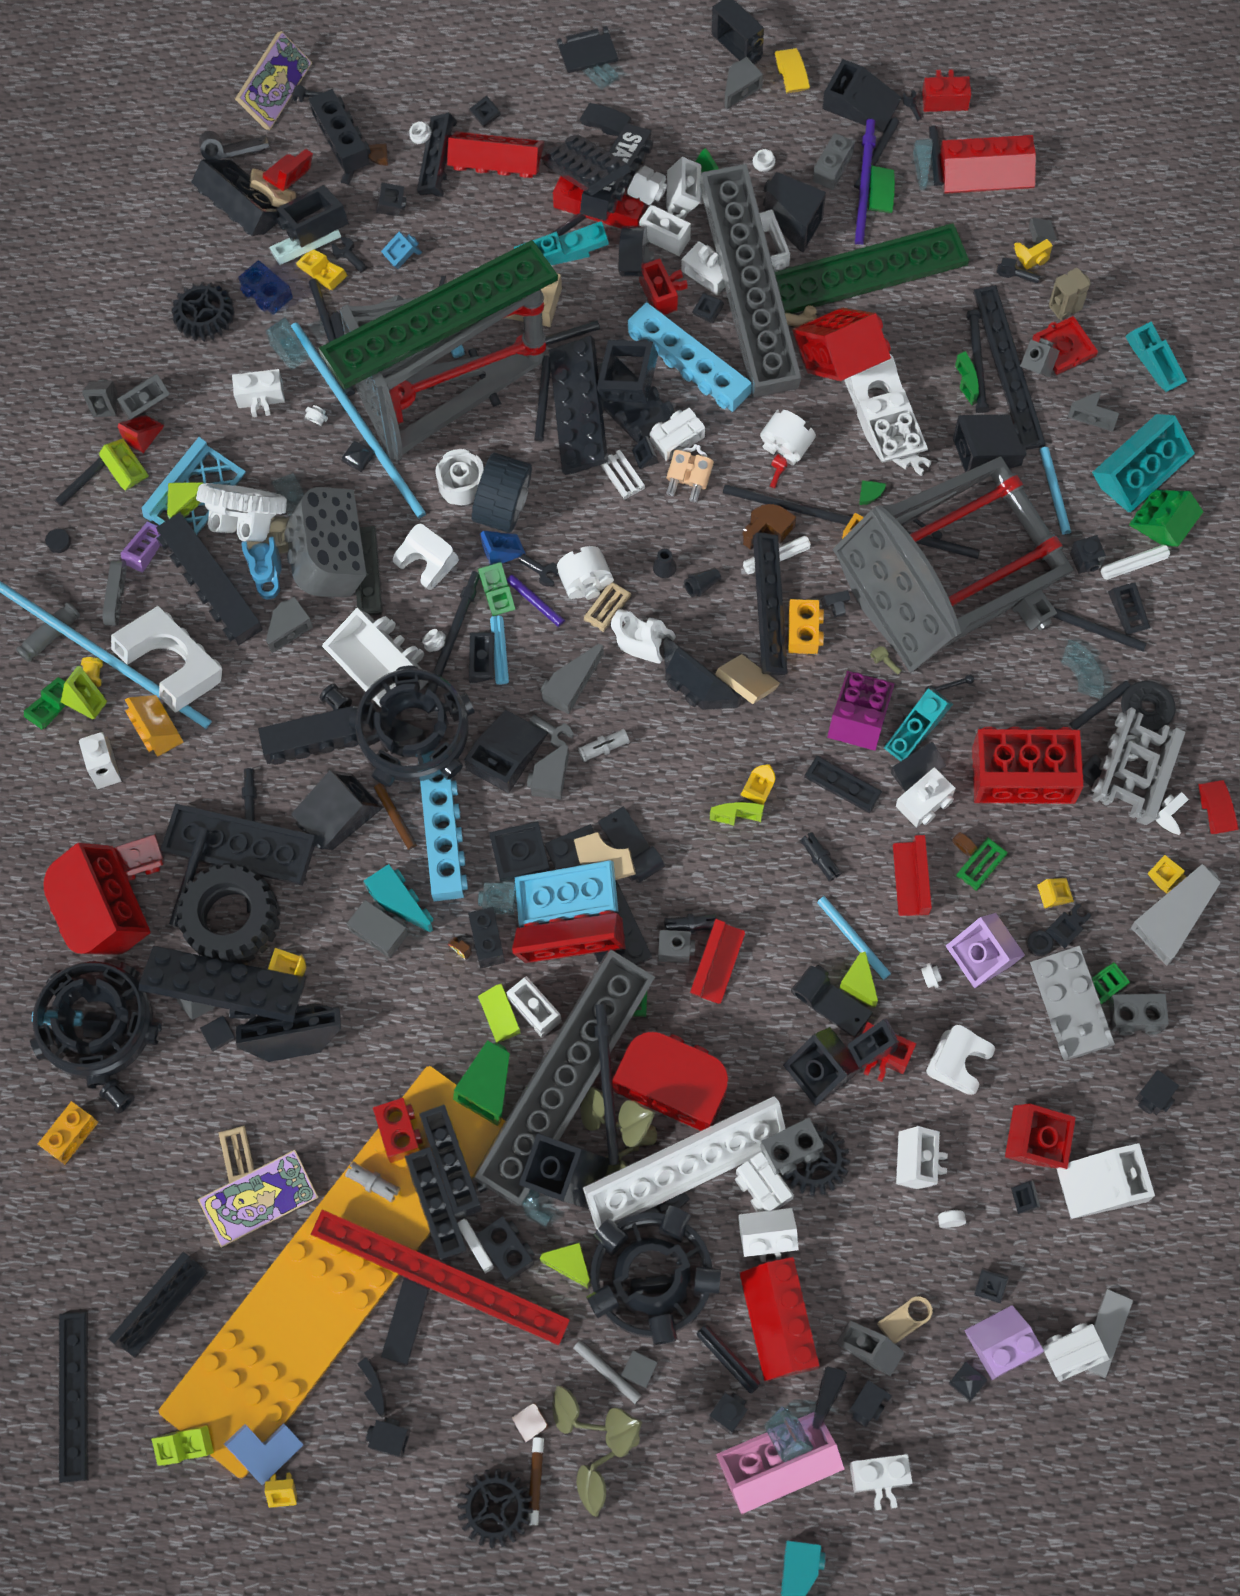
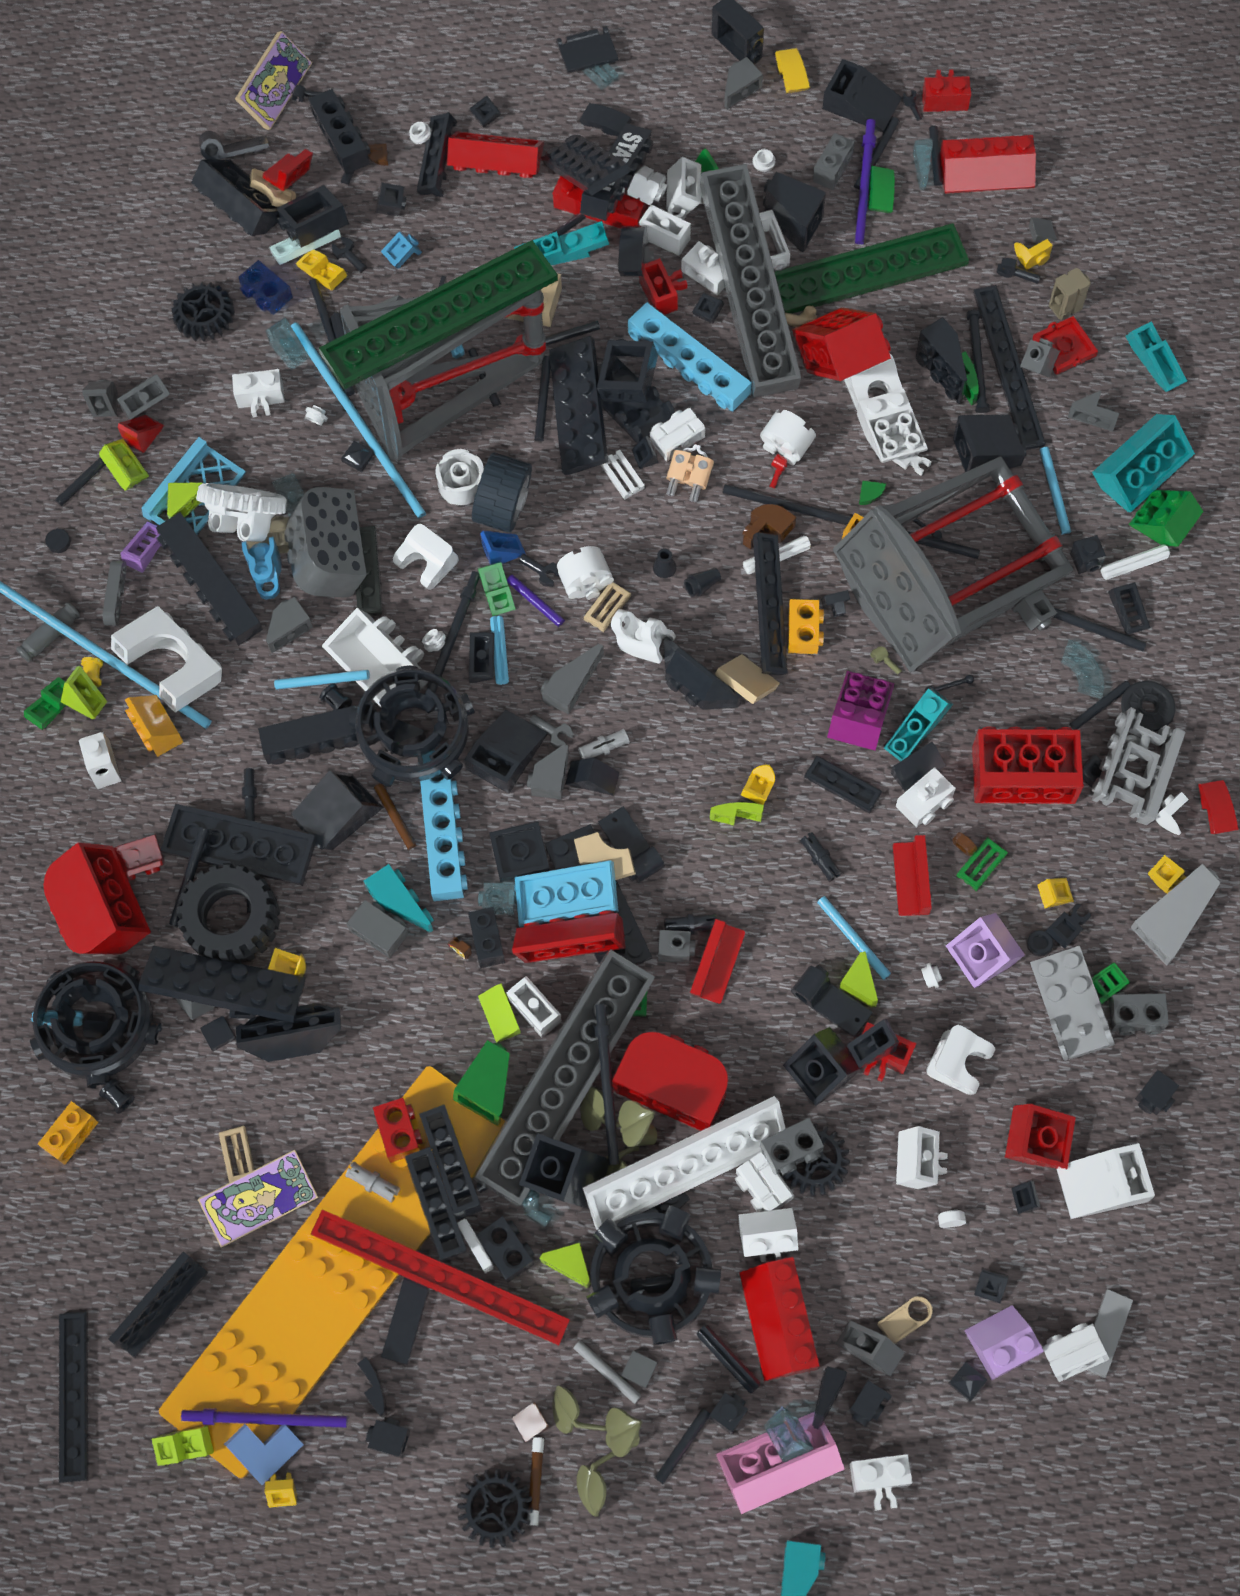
none -> dark purple bar [181,1408,348,1428]
none -> medium azure bar [274,670,370,689]
none -> black slope [565,758,620,796]
none -> black bar [654,1408,710,1484]
none -> black slope [916,317,967,404]

